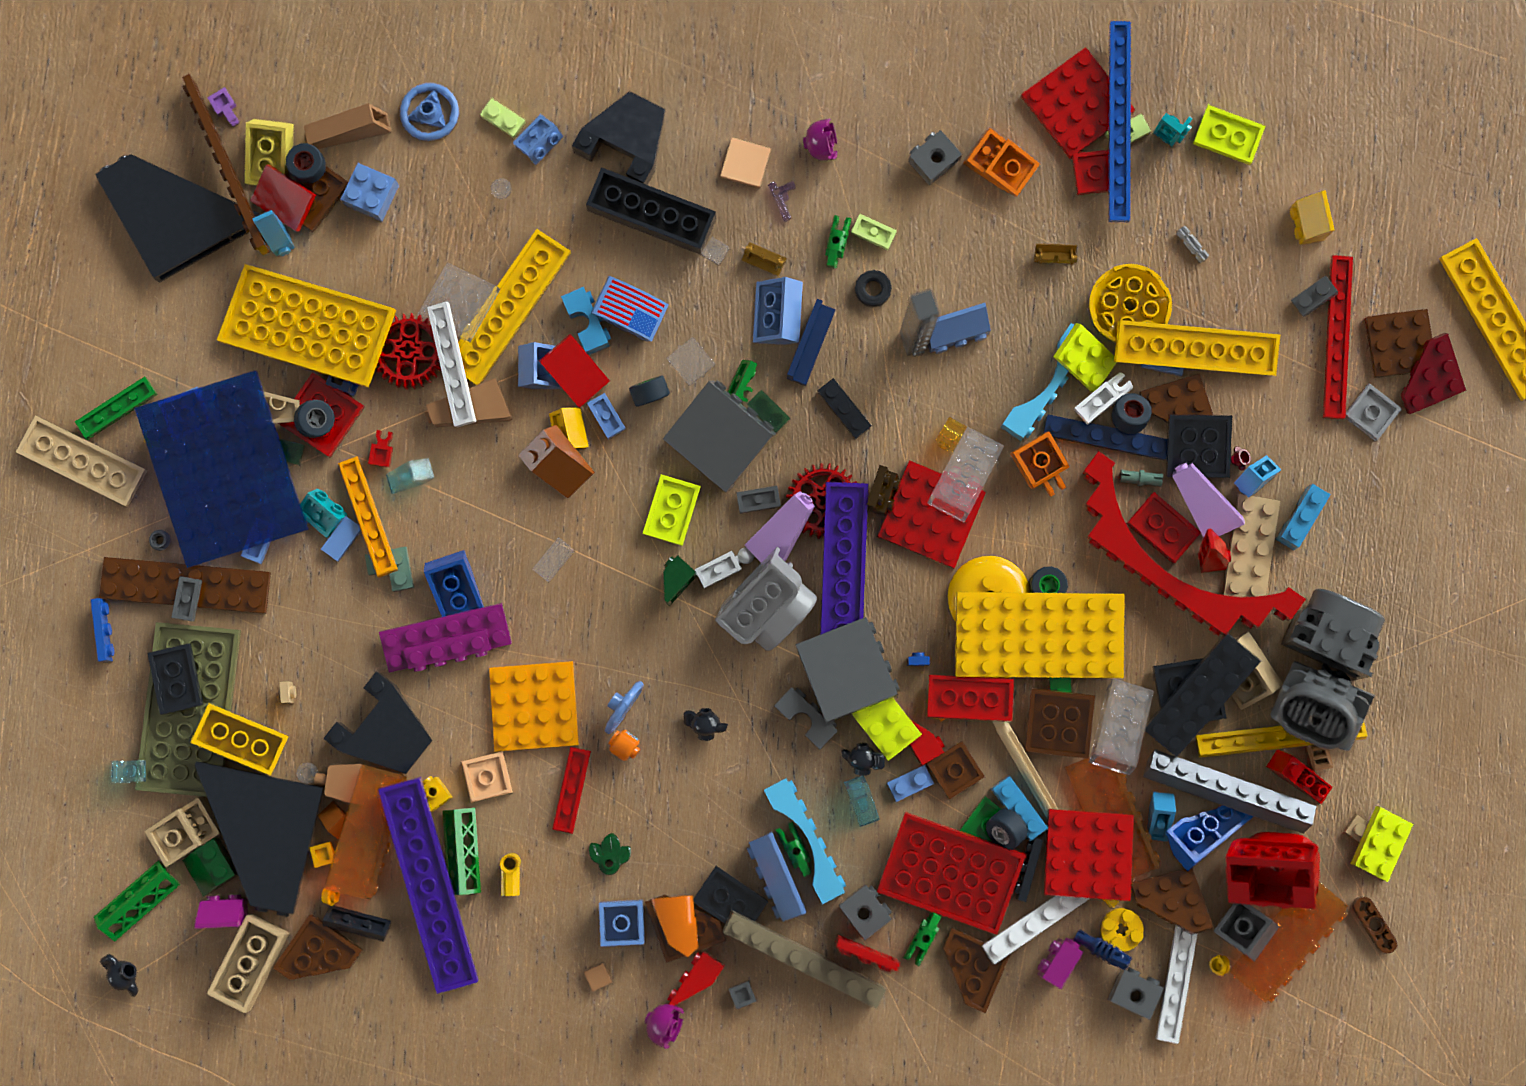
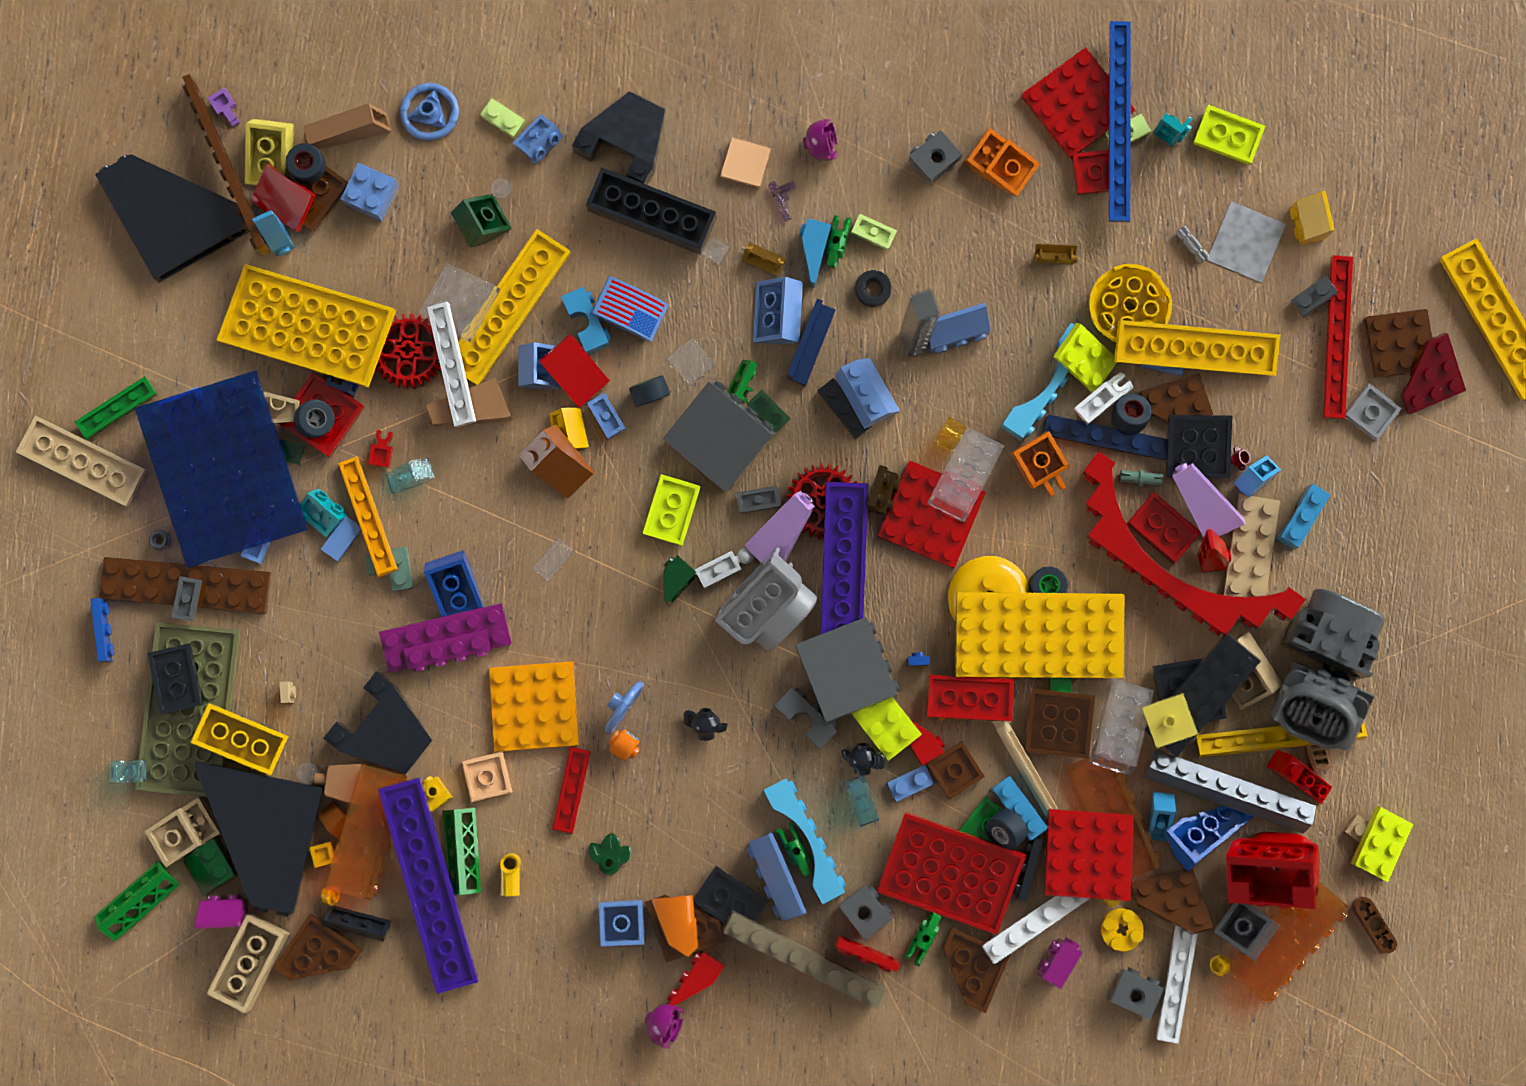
black piece [100,954,139,997] -> none
medium nougat tile [584,962,612,991] -> none
dark grey plate [729,980,756,1009] -> none
dark blue hinge [1073,930,1132,970] -> none
none -> dark green slope [450,194,512,247]
none -> dark azure slope [799,218,831,288]
none -> medium blue slope [835,358,900,429]
none -> light yellow plate [1142,693,1198,748]
none -> flat silver sticker [1207,201,1286,283]

